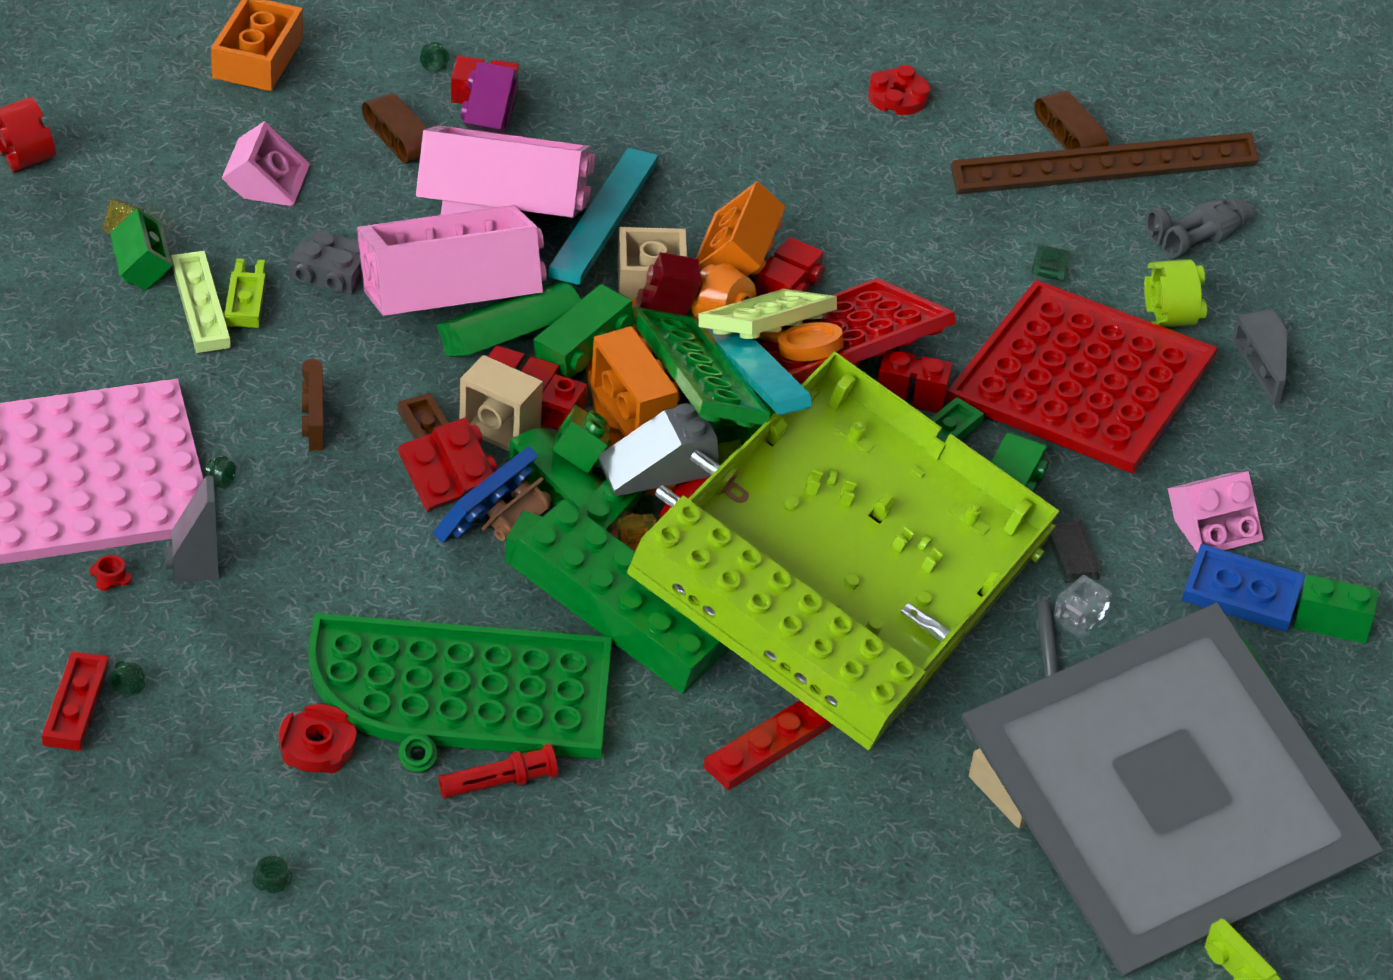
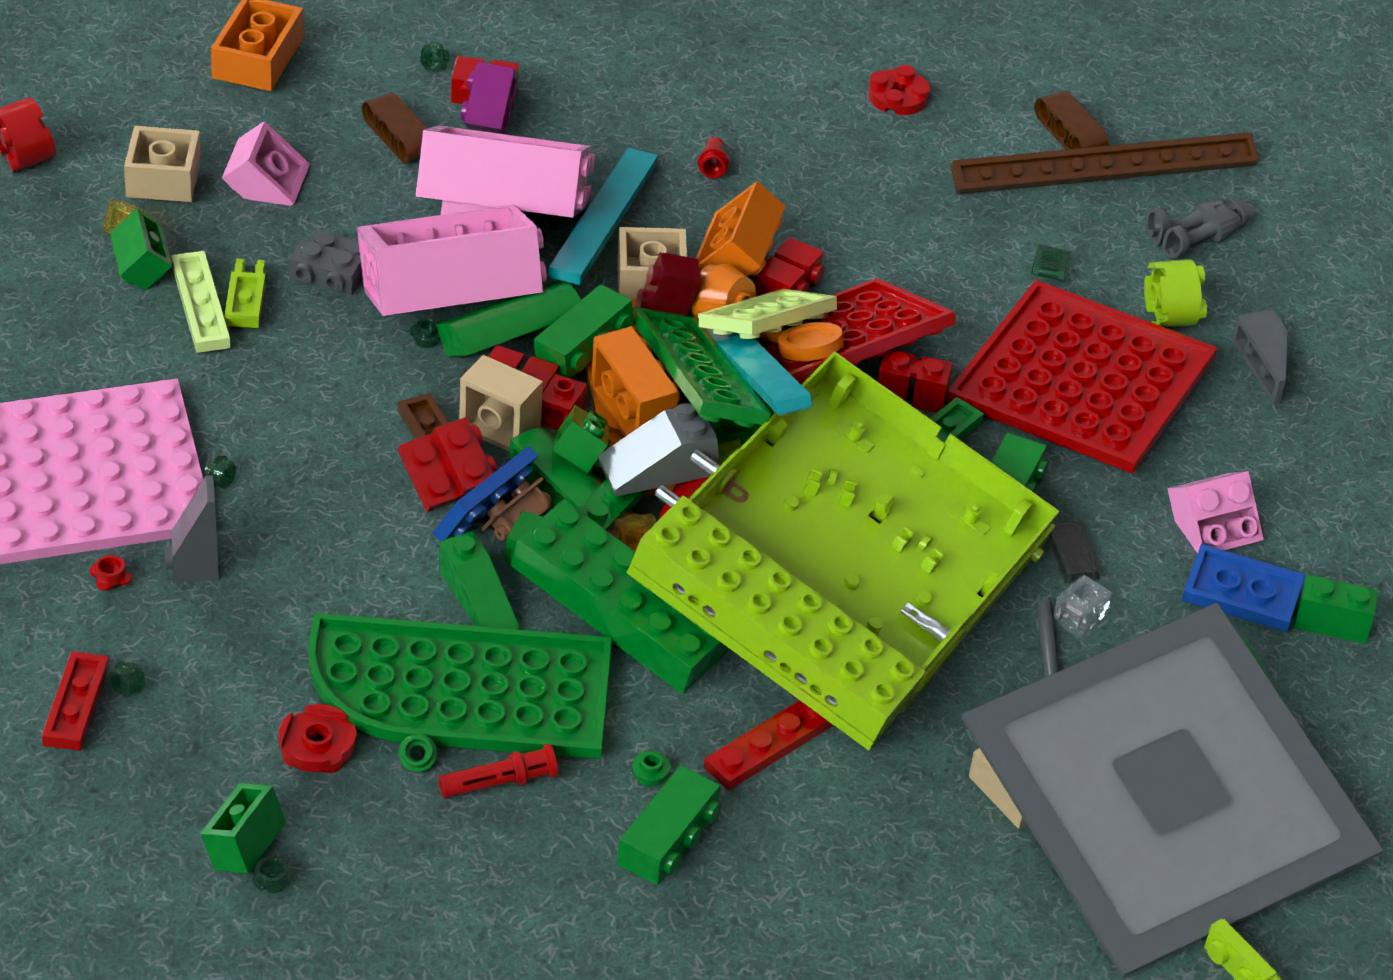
reddish brown plate [302,359,323,451] -> none
none -> tan brick [124,126,201,202]
none -> green brick [200,783,286,874]
none -> clear green plate [410,318,441,349]
none -> green slope [439,531,520,630]
none -> green brick [617,765,722,885]
none -> green plate [632,751,671,787]
none -> red cone [698,137,729,178]

